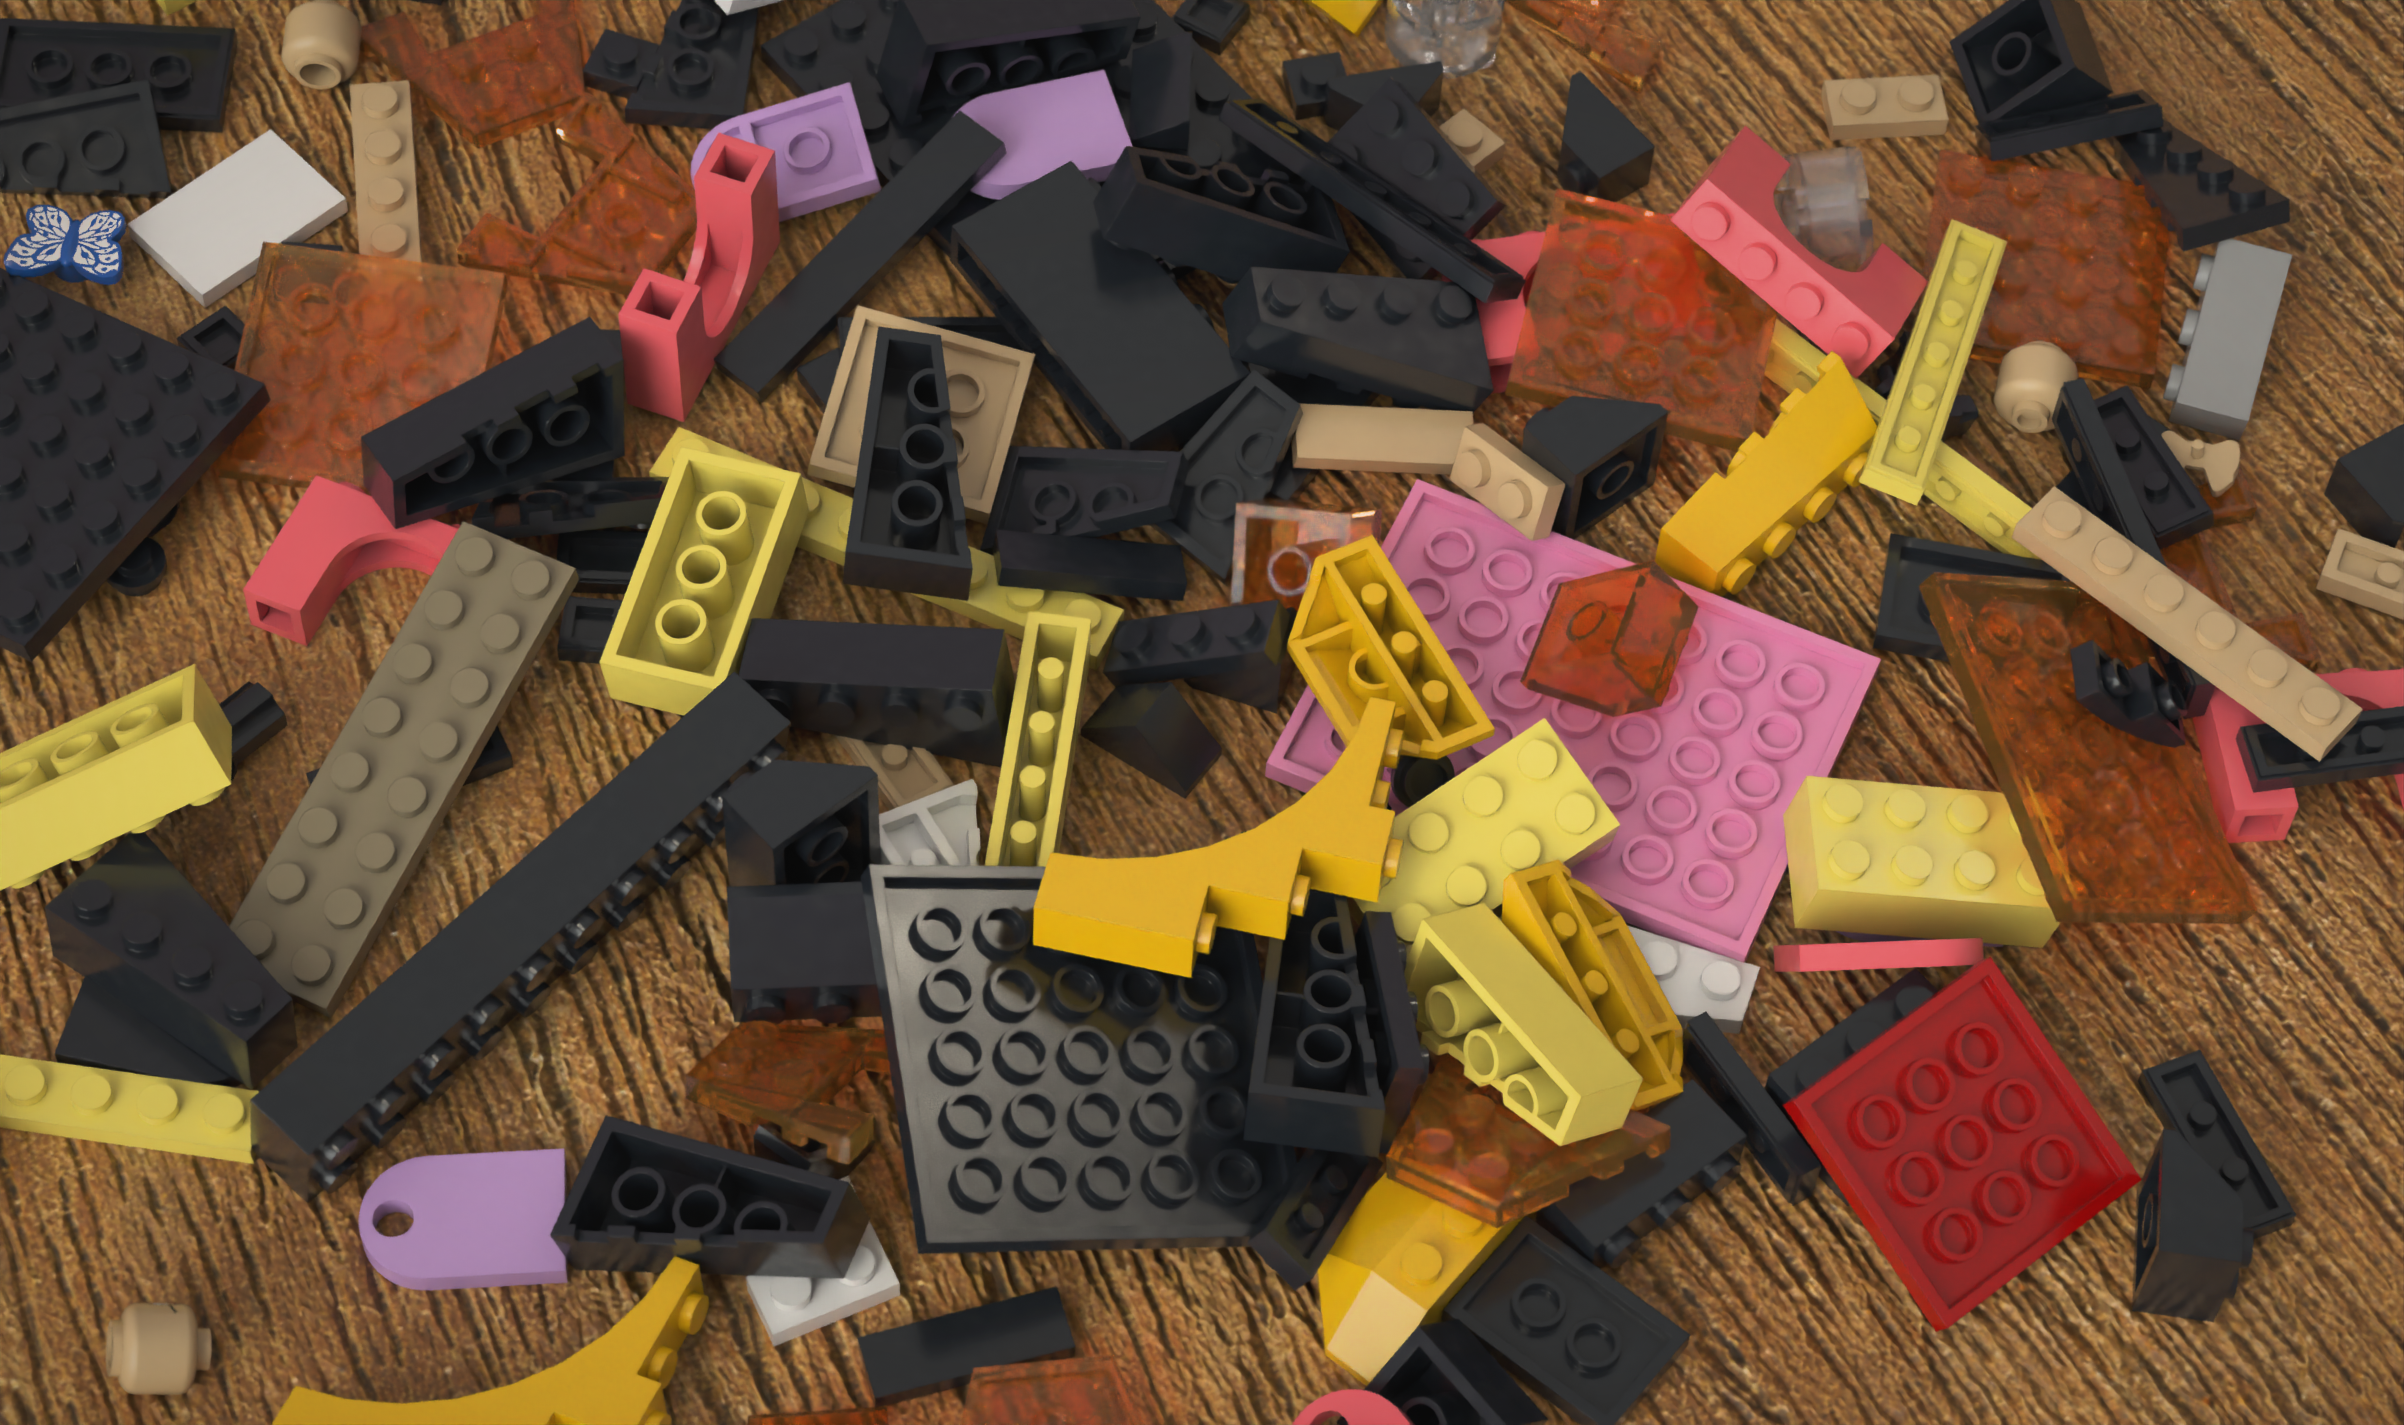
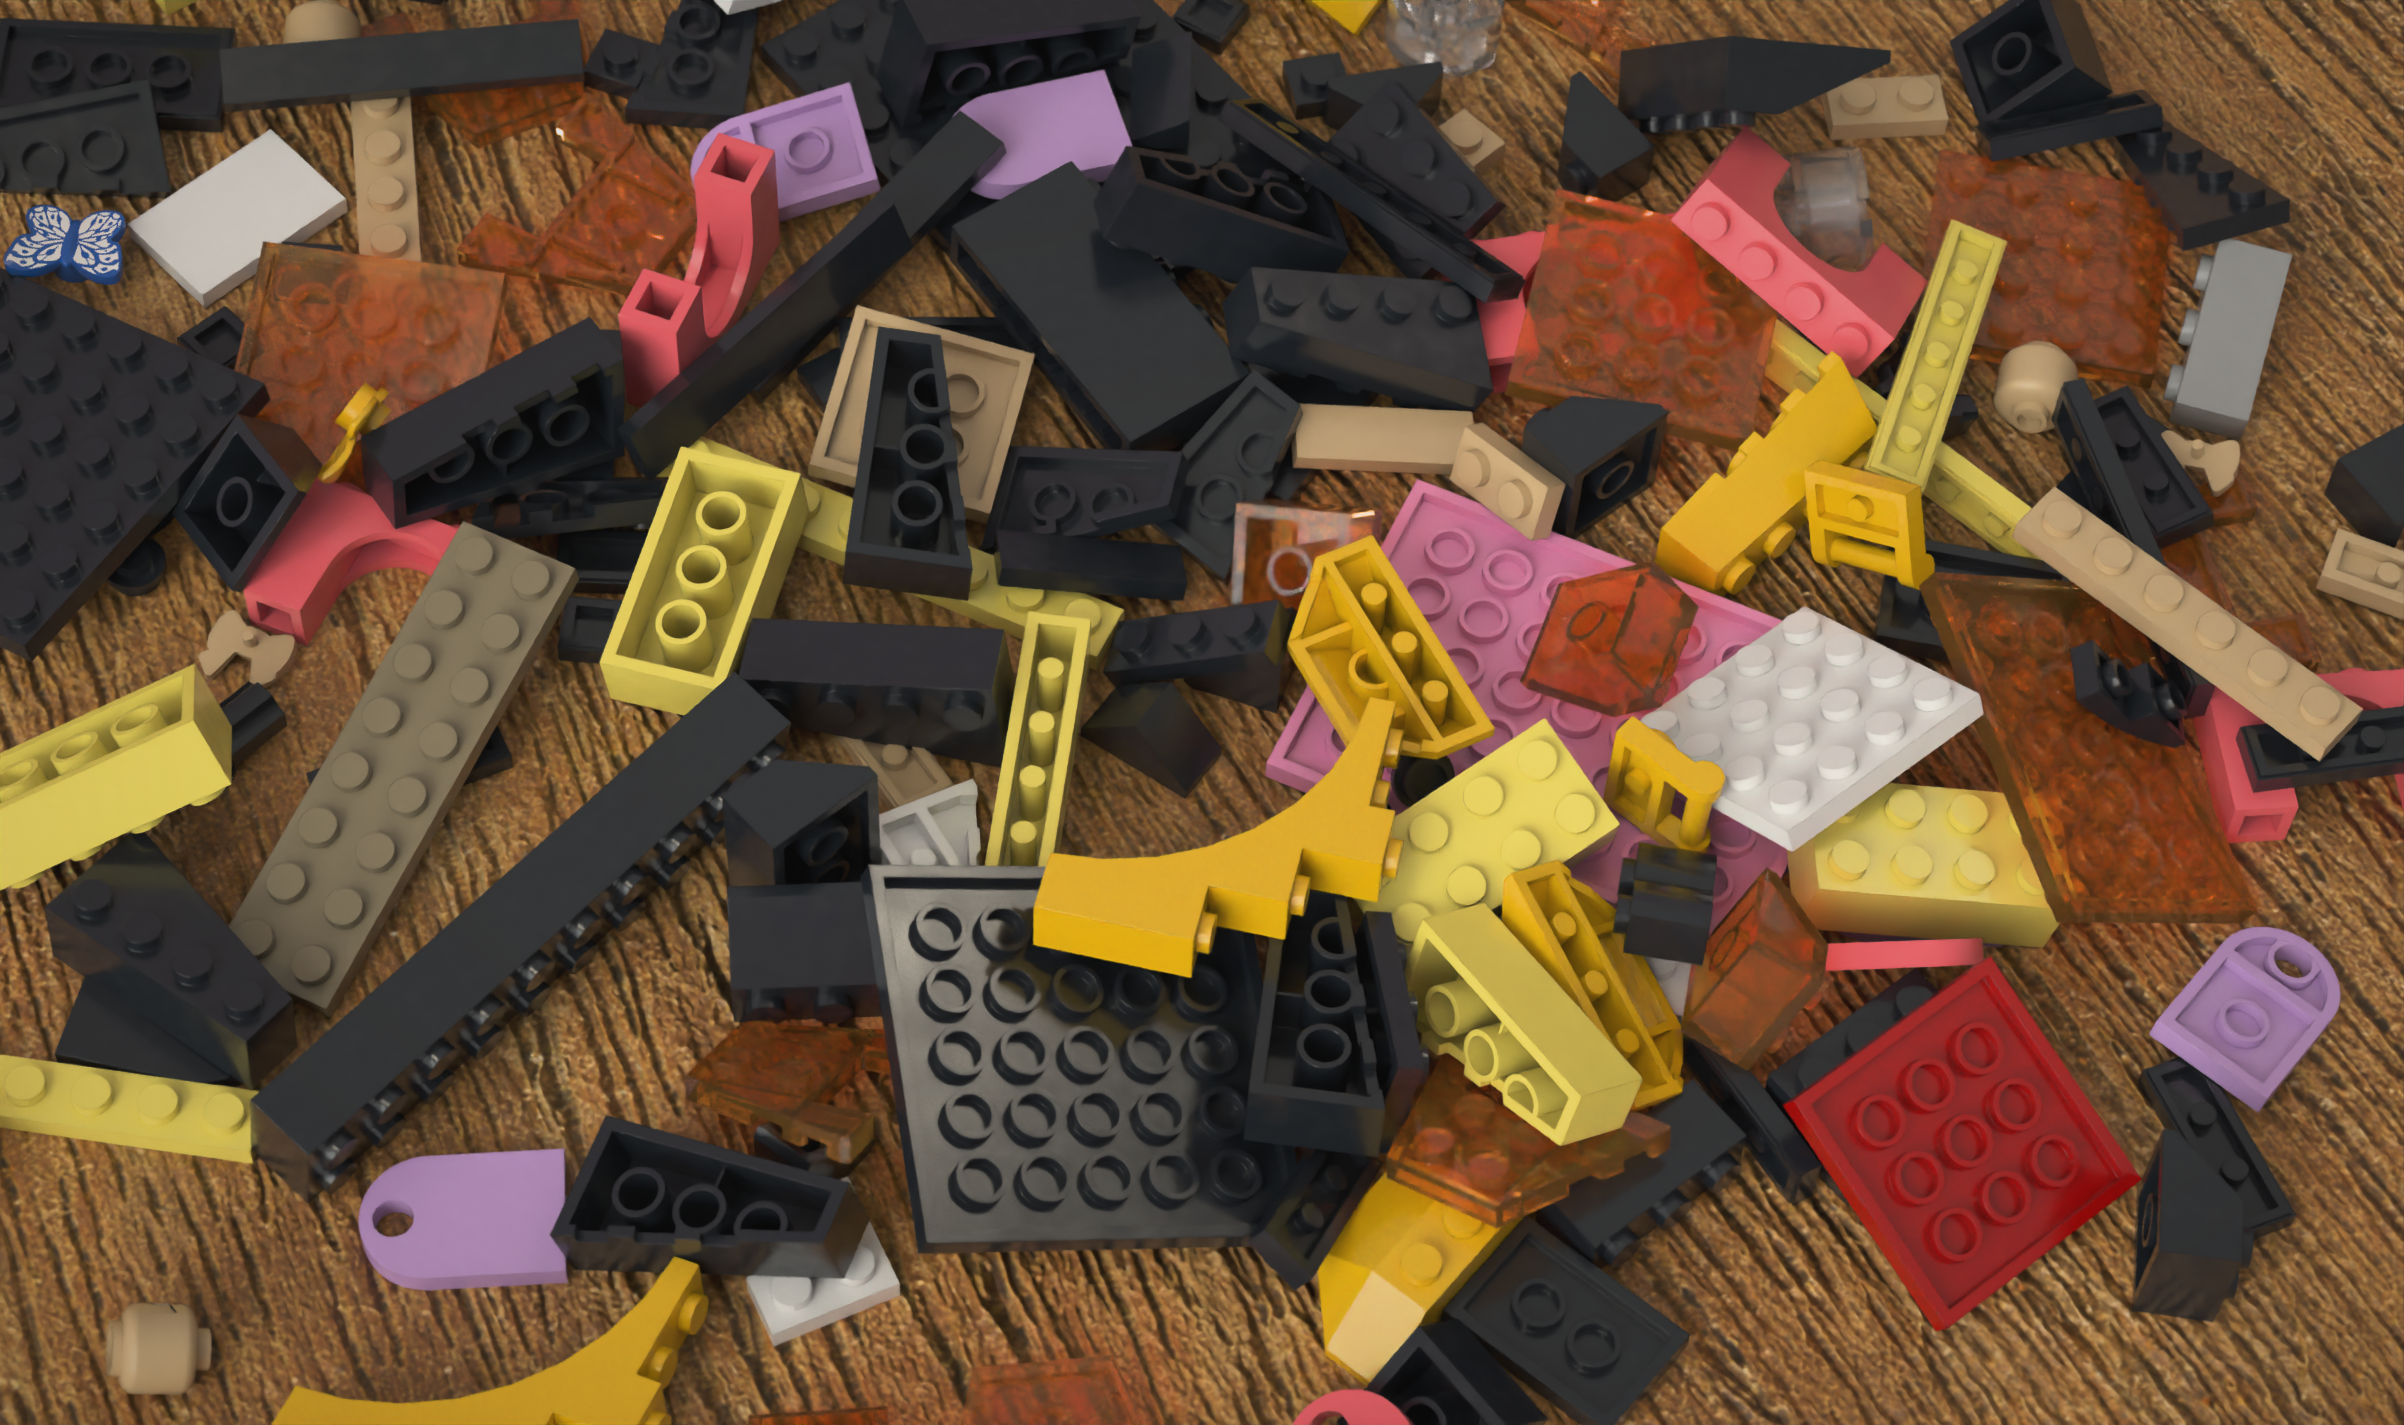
black tile [857,1286,1076,1409] -> none
none -> black slope [172,414,323,592]
none -> tan piece [198,610,298,688]
none -> black tile [219,19,585,112]
none -> yellow plate [316,382,392,484]
none -> black tile [617,196,913,480]
none -> yellow plate [1603,716,1725,853]
none -> black brick [1613,842,1717,966]
none -> black slope [1618,36,1891,135]
none -> white plate [1640,606,1984,852]
none -> clear orange slope [1680,867,1830,1071]
none -> yellow plate [1804,460,1935,590]
none -> lavender tile [2149,927,2340,1113]

